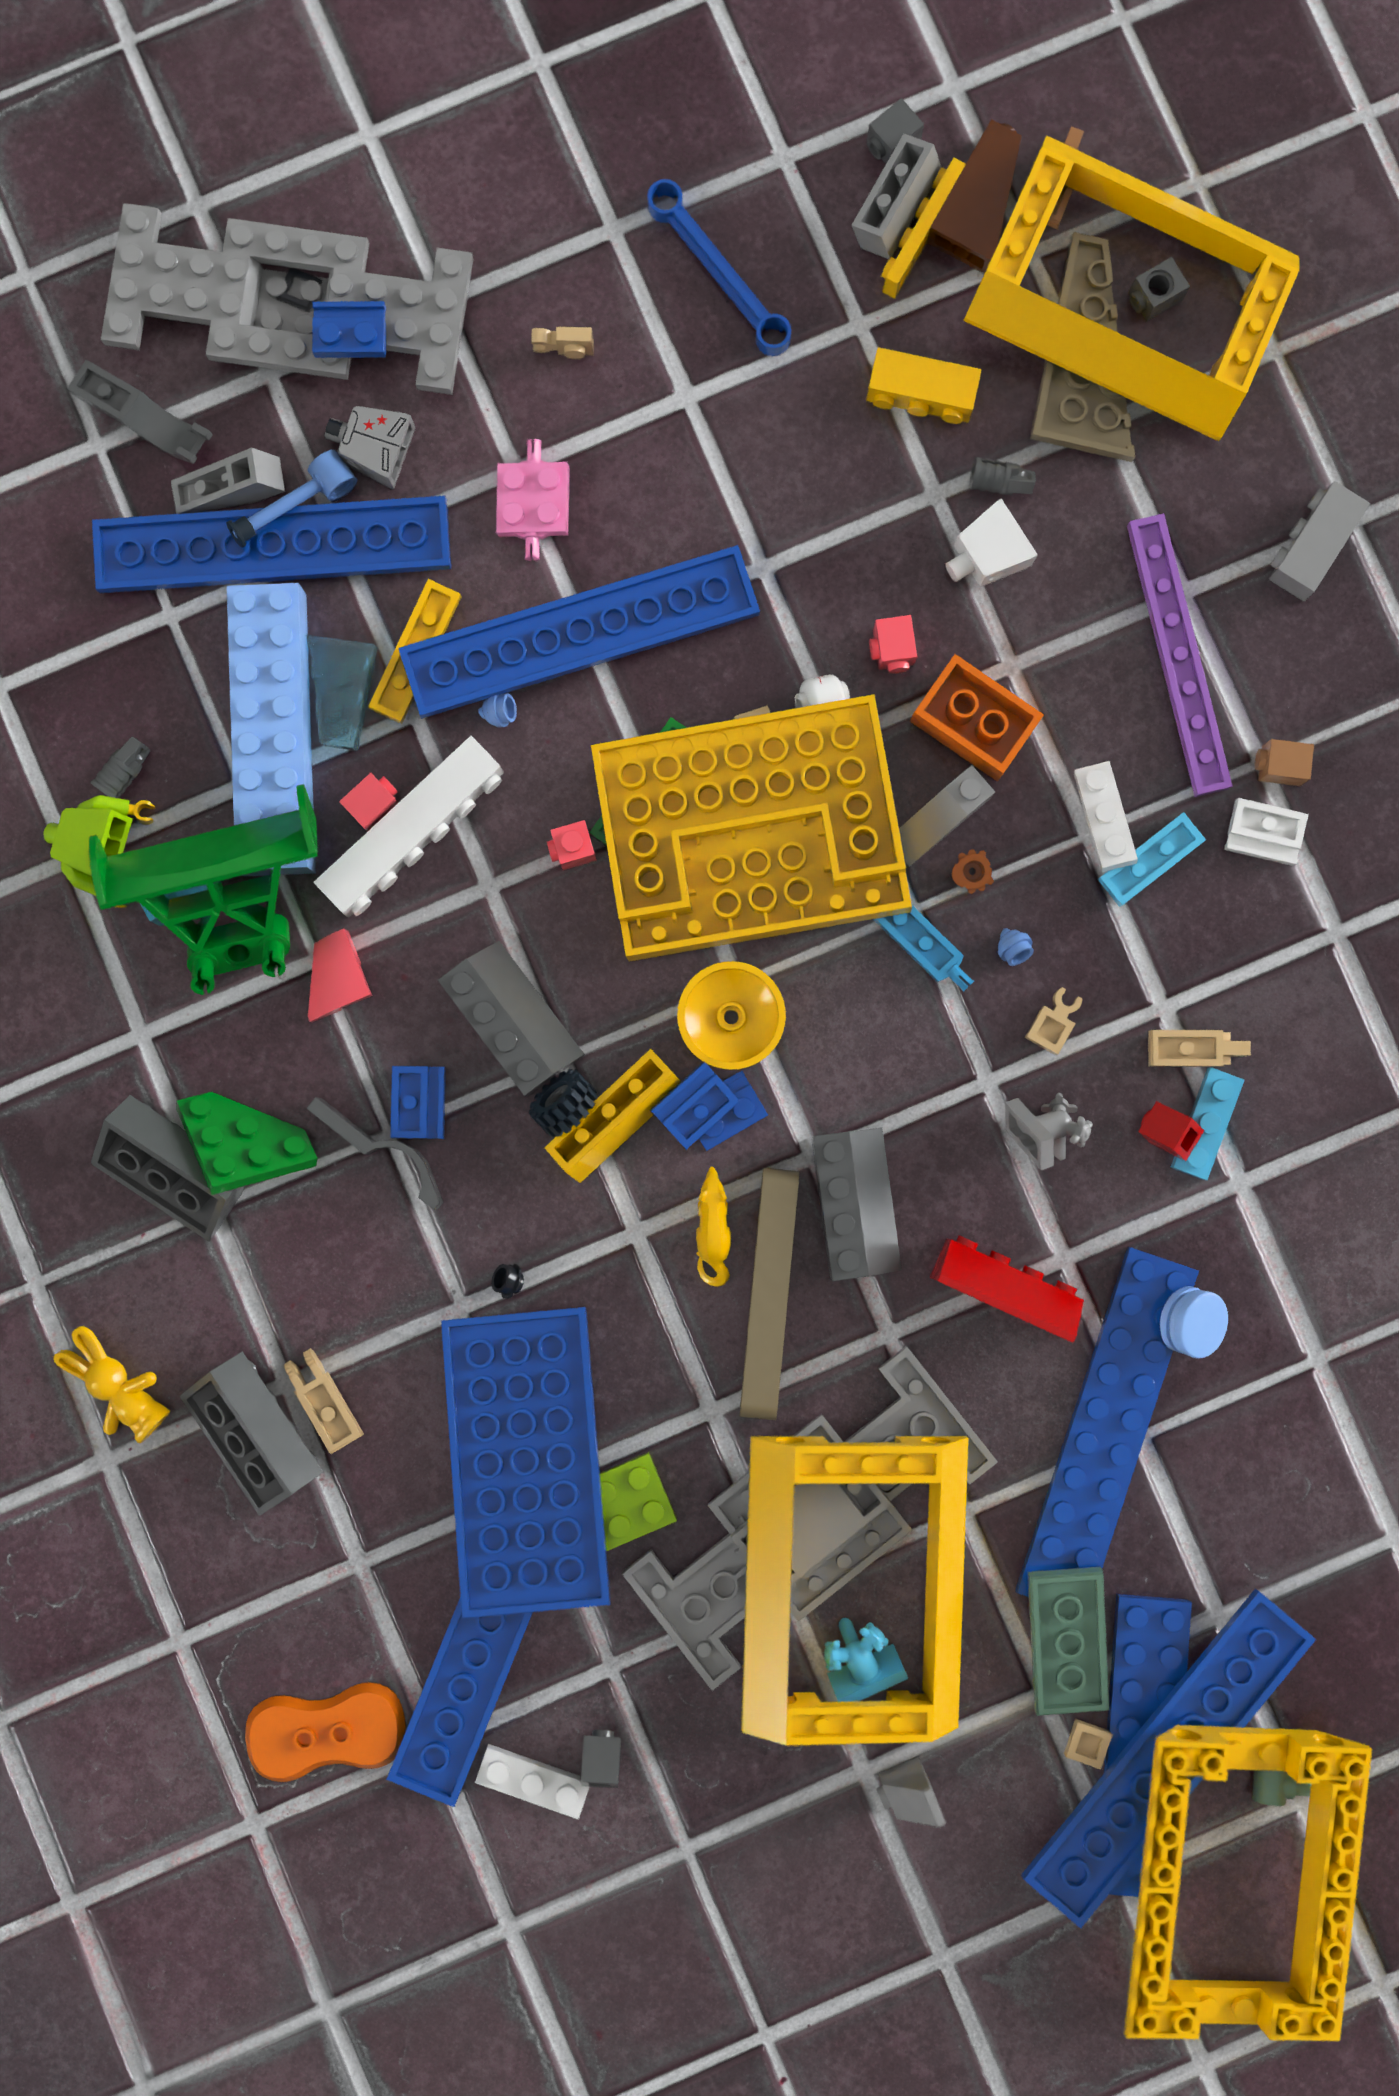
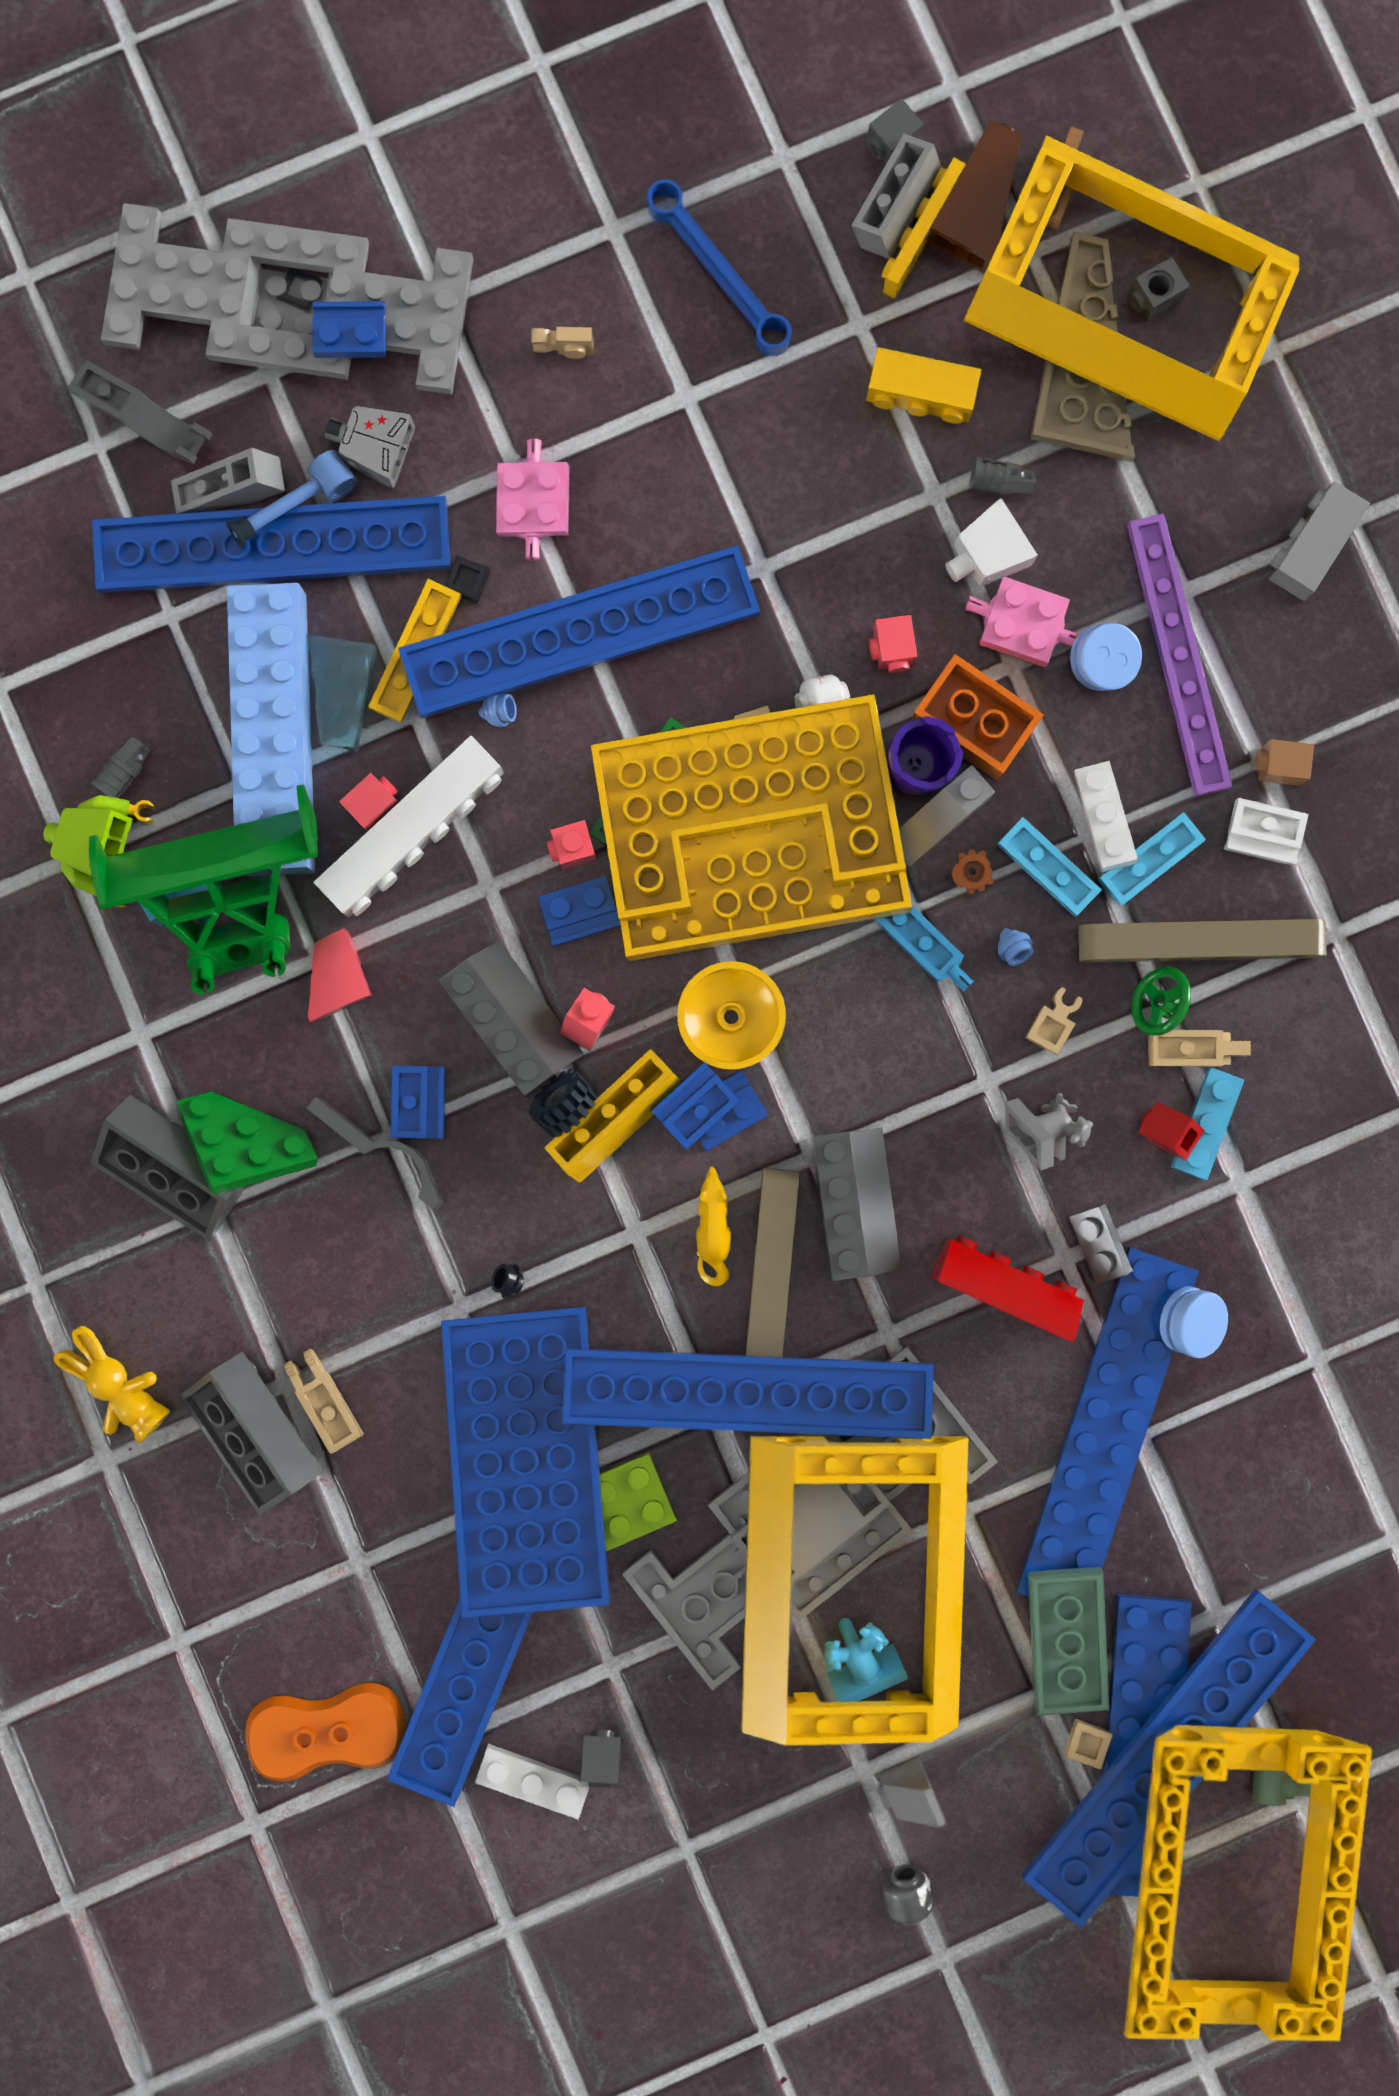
none -> black tile [445,555,491,603]
none -> blue plate [538,876,621,947]
none -> coral brick [559,988,615,1051]
none -> blue plate [562,1348,934,1439]
none -> flat silver head [883,1865,932,1926]
none -> dark purple cylinder [885,716,963,796]
none -> bright pink plate [965,576,1079,668]
none -> medium azure plate [997,817,1102,917]
none -> plate [1069,1204,1133,1284]
none -> light blue head [1070,623,1142,691]
none -> dark tan beam [1078,919,1327,963]
none -> green piece [1131,966,1191,1036]

